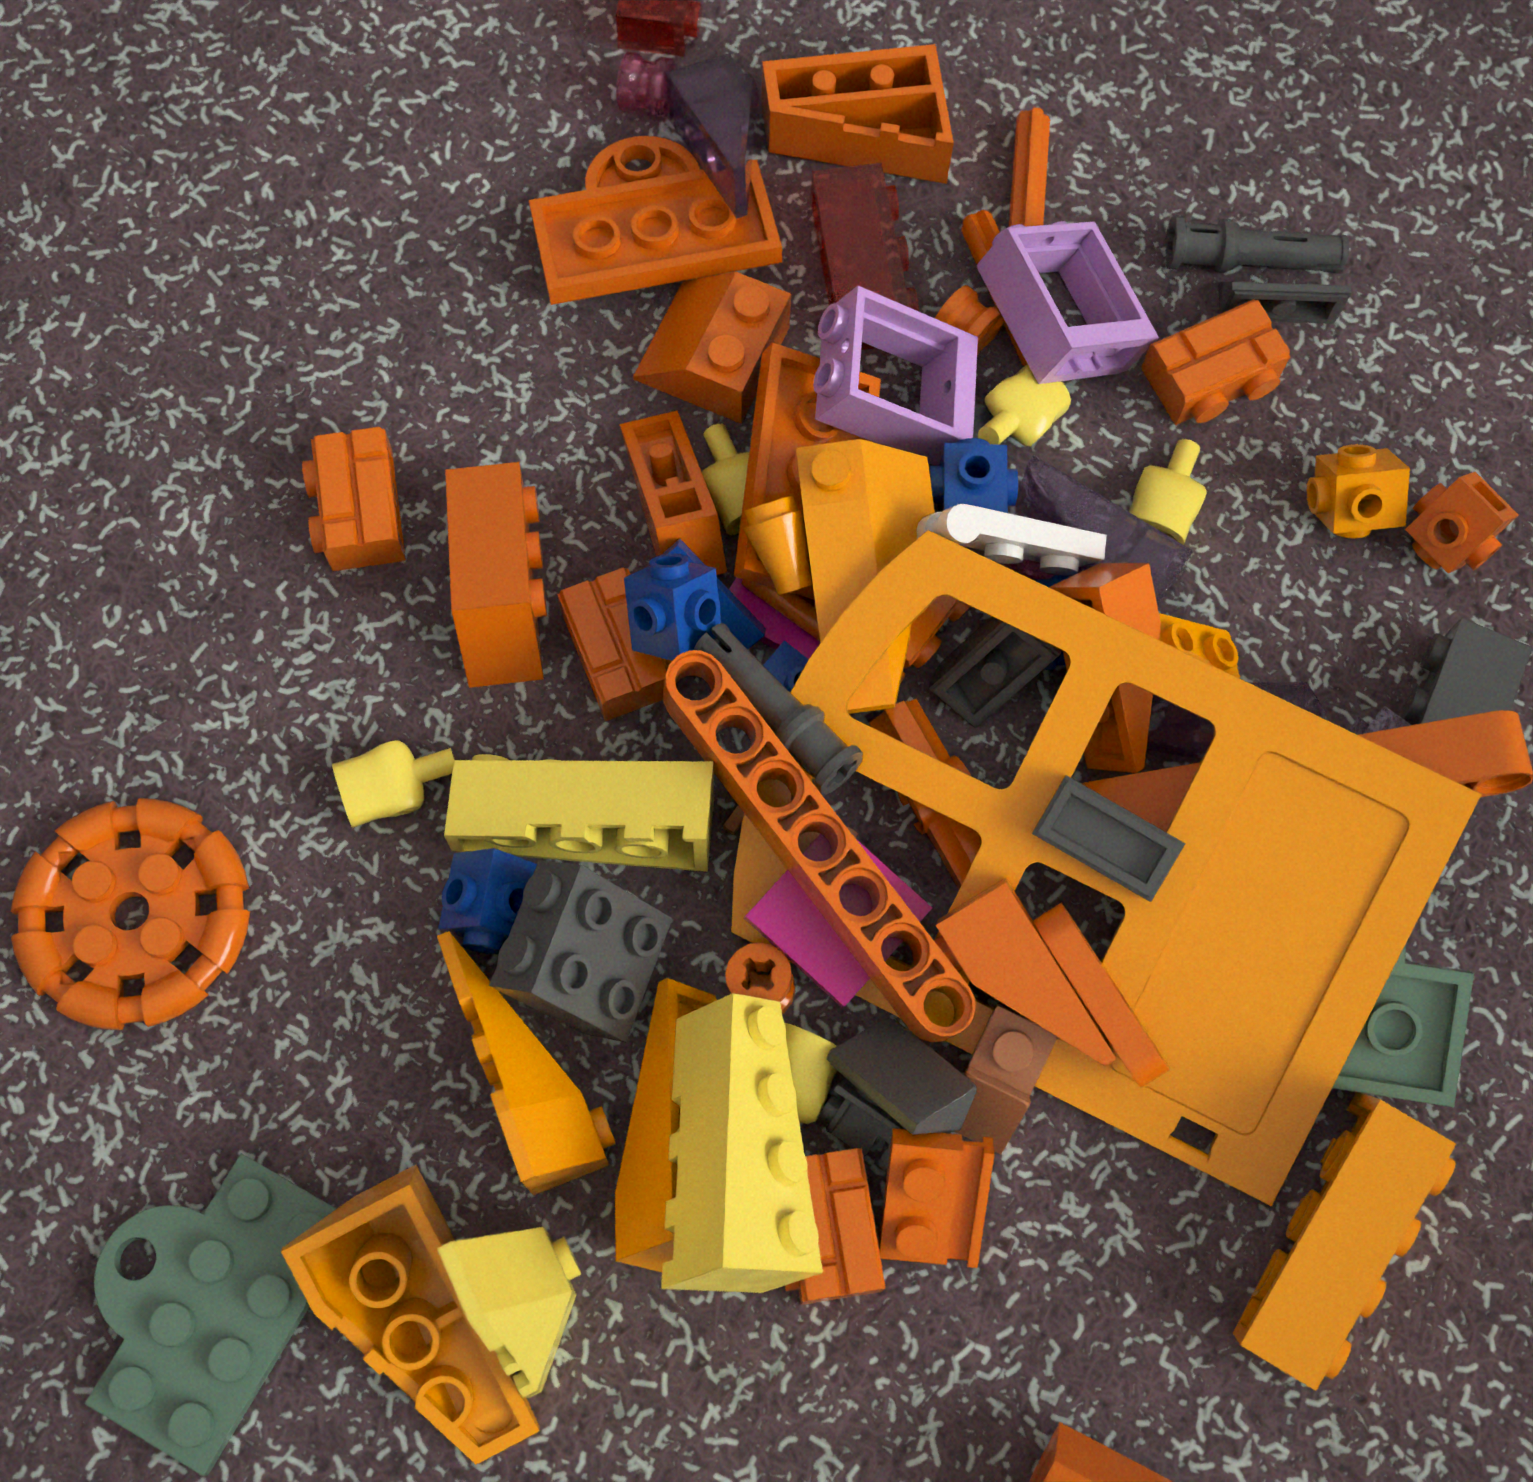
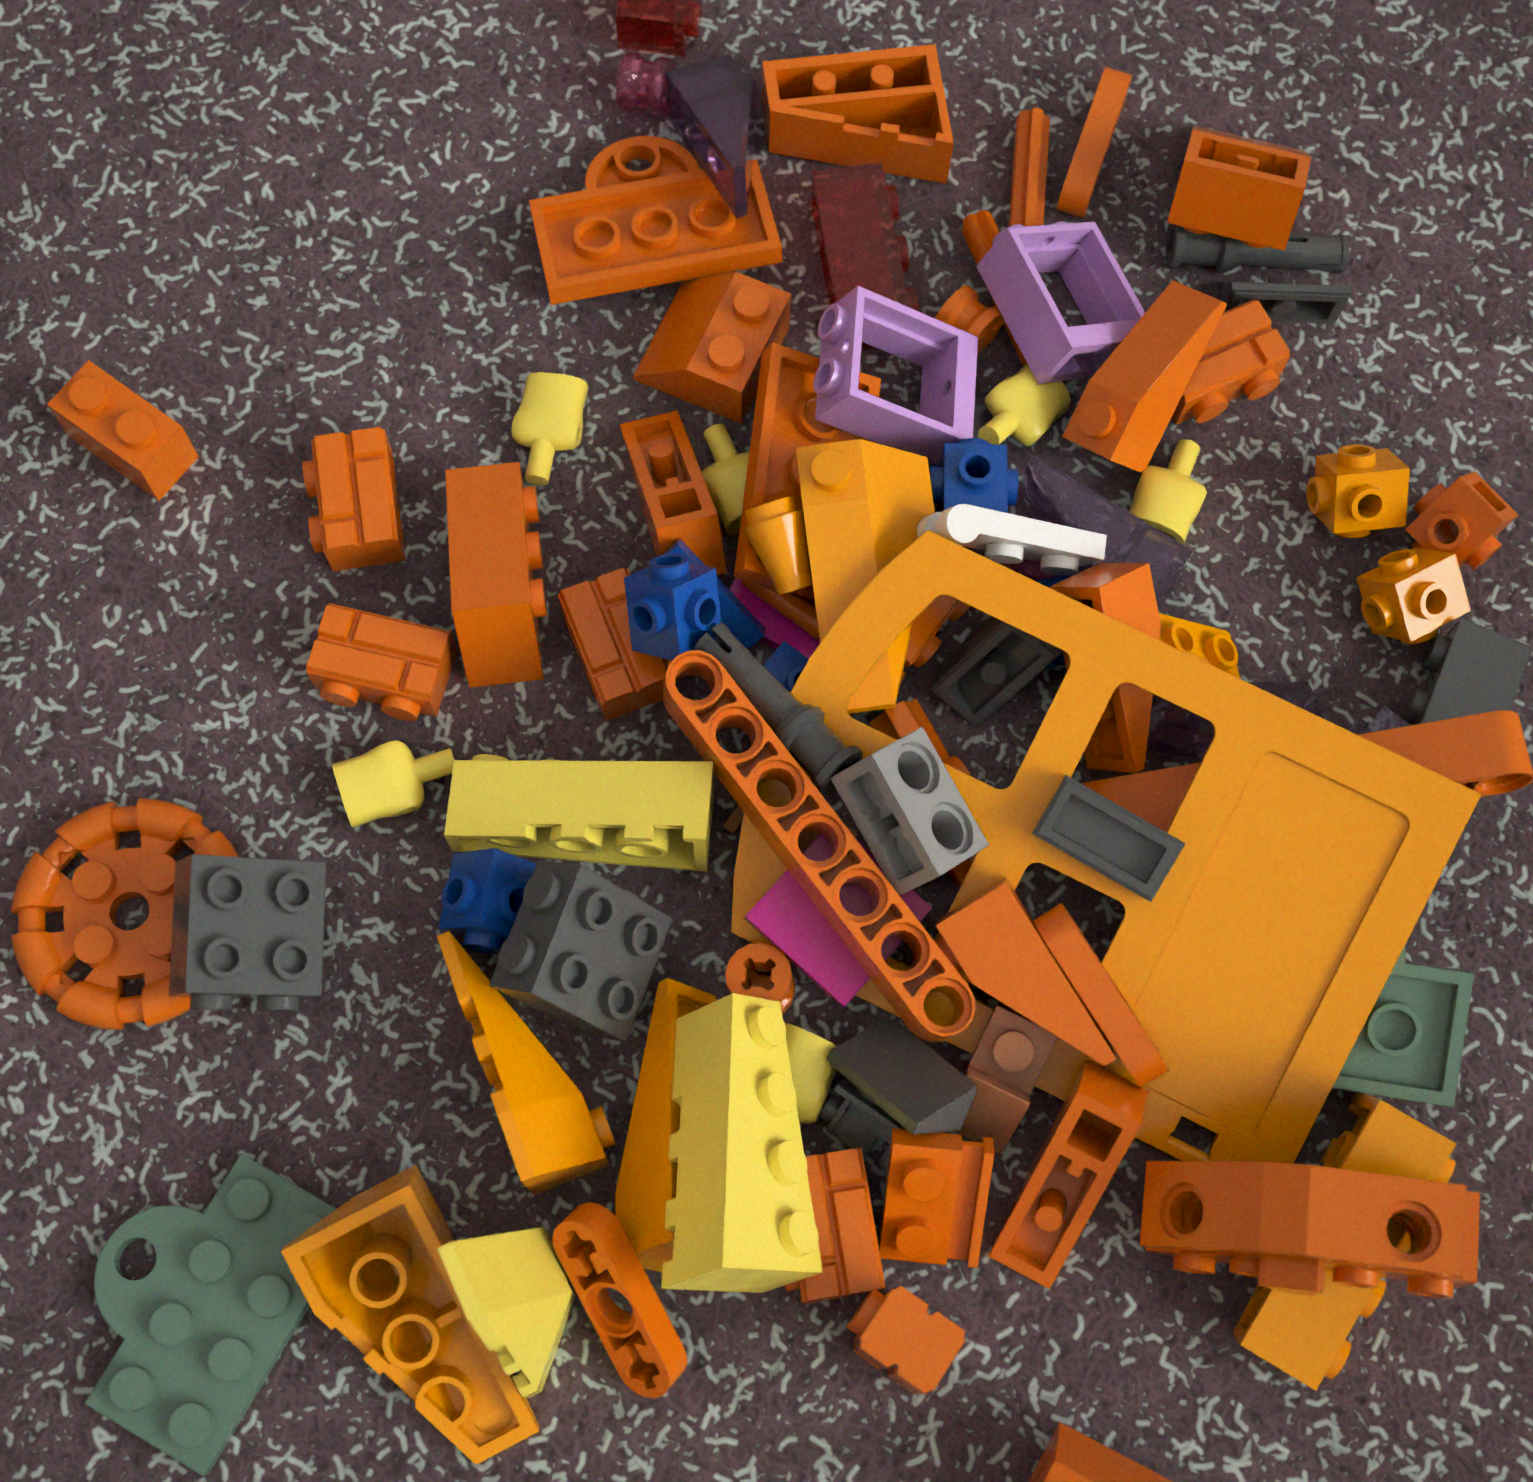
none -> orange brick [47,360,199,501]
none -> dark grey brick [169,854,326,1012]
none -> orange brick [306,603,458,722]
none -> light yellow piece [511,372,589,486]
none -> orange beam [552,1202,687,1398]
none -> light grey brick [830,726,989,896]
none -> orange brick [846,1286,966,1395]
none -> orange slope [988,1059,1149,1289]
none -> orange beam [1056,67,1133,219]
none -> orange slope [1062,280,1227,473]
none -> orange brick [1139,1161,1480,1299]
none -> orange slope [1167,125,1311,251]
none -> light orange brick [1356,547,1471,644]

